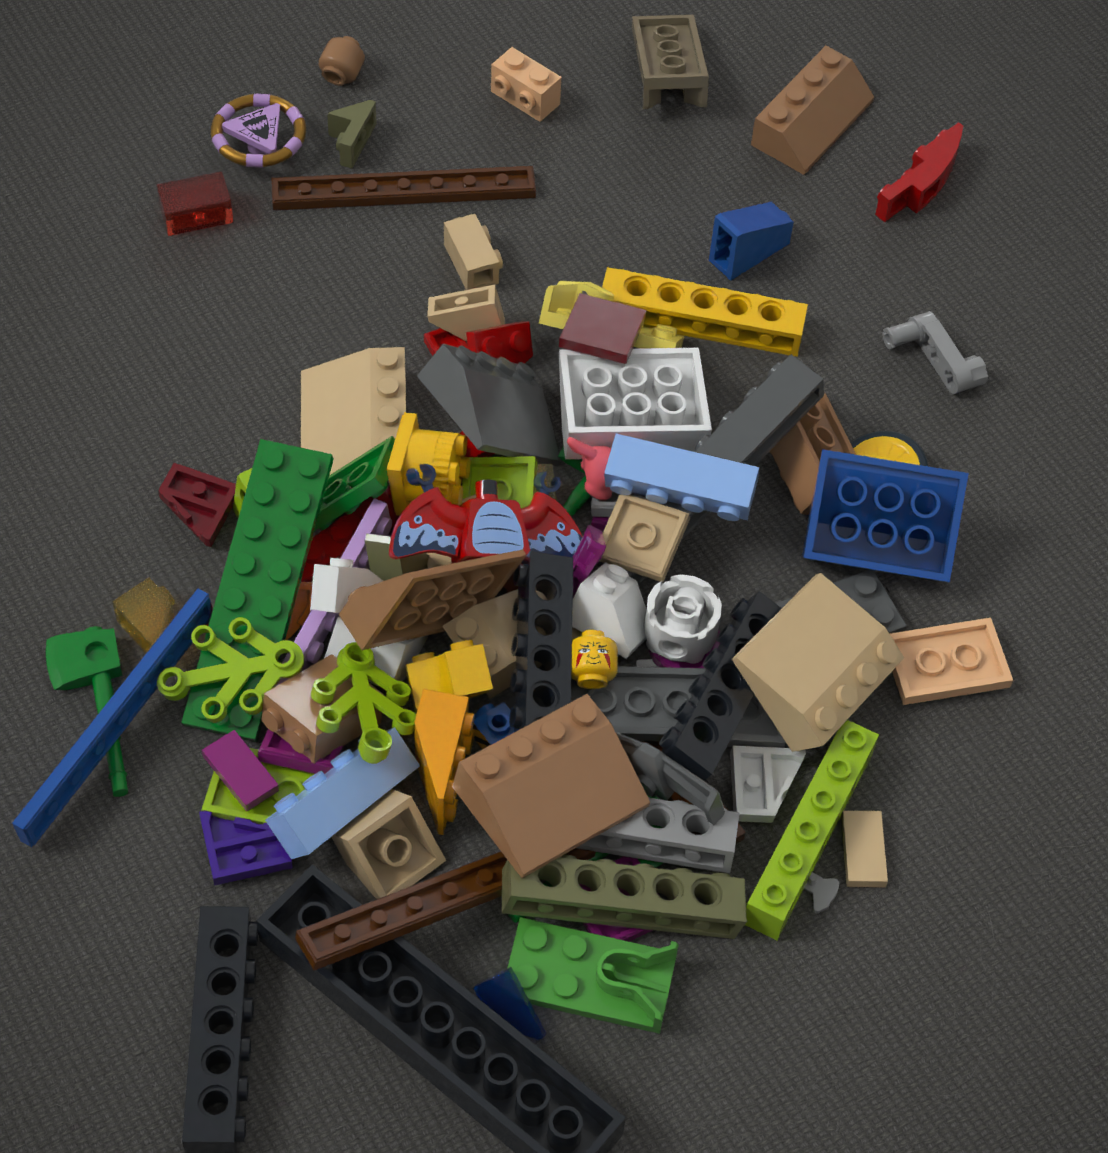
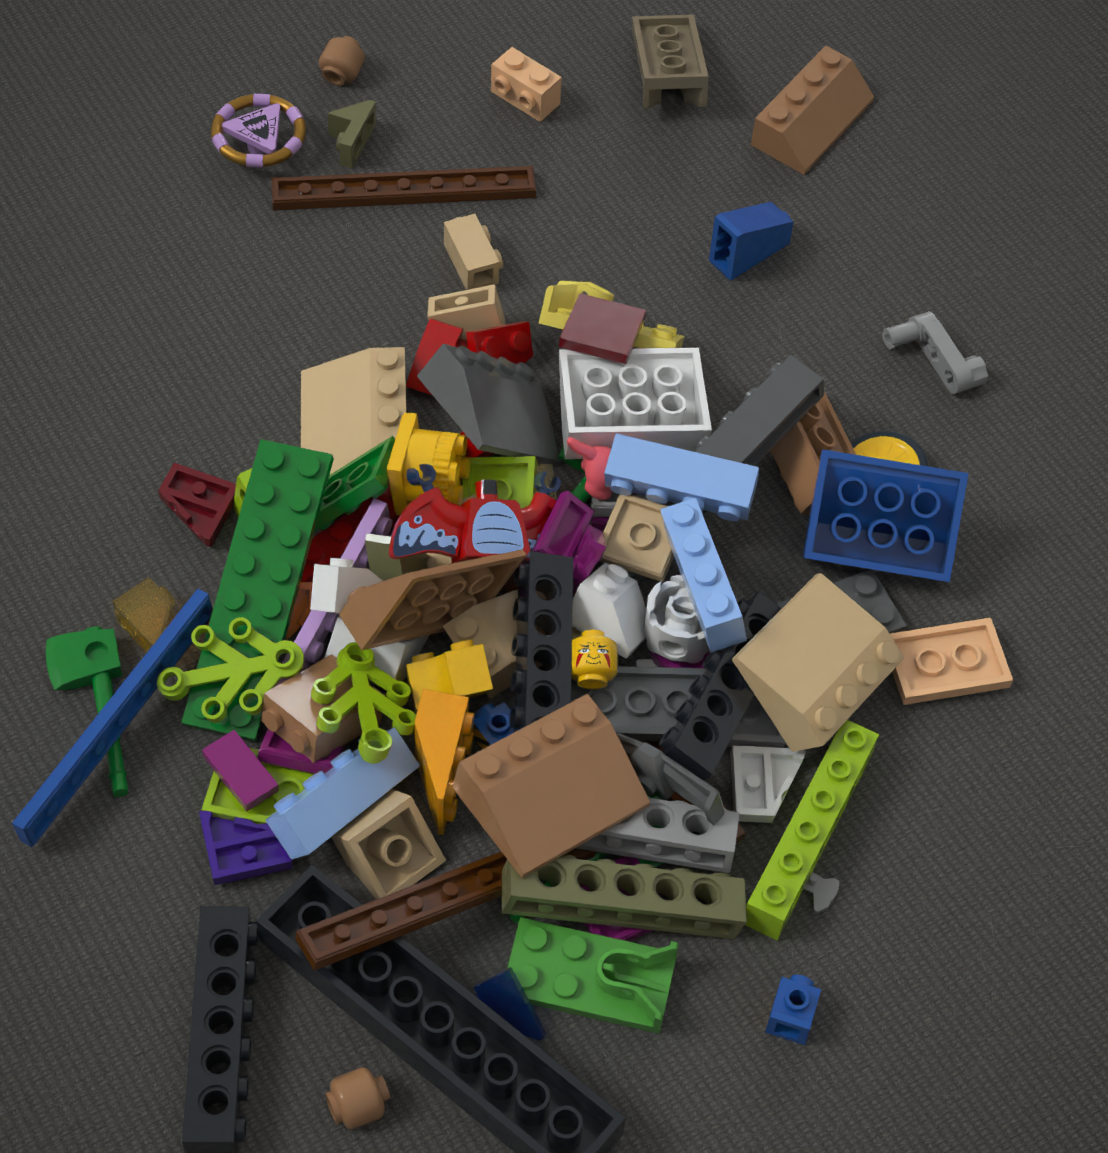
clear red brick [156,171,234,236] -> none
yellow brick [602,267,808,357] -> none
tan tile [841,811,888,887] -> none
red slope [875,122,963,222] -> none
none -> medium nougat head [325,1067,390,1130]
none -> red slope [406,318,464,395]
none -> magenta tile [532,490,595,557]
none -> light blue brick [660,498,747,652]
none -> blue brick [765,975,821,1045]

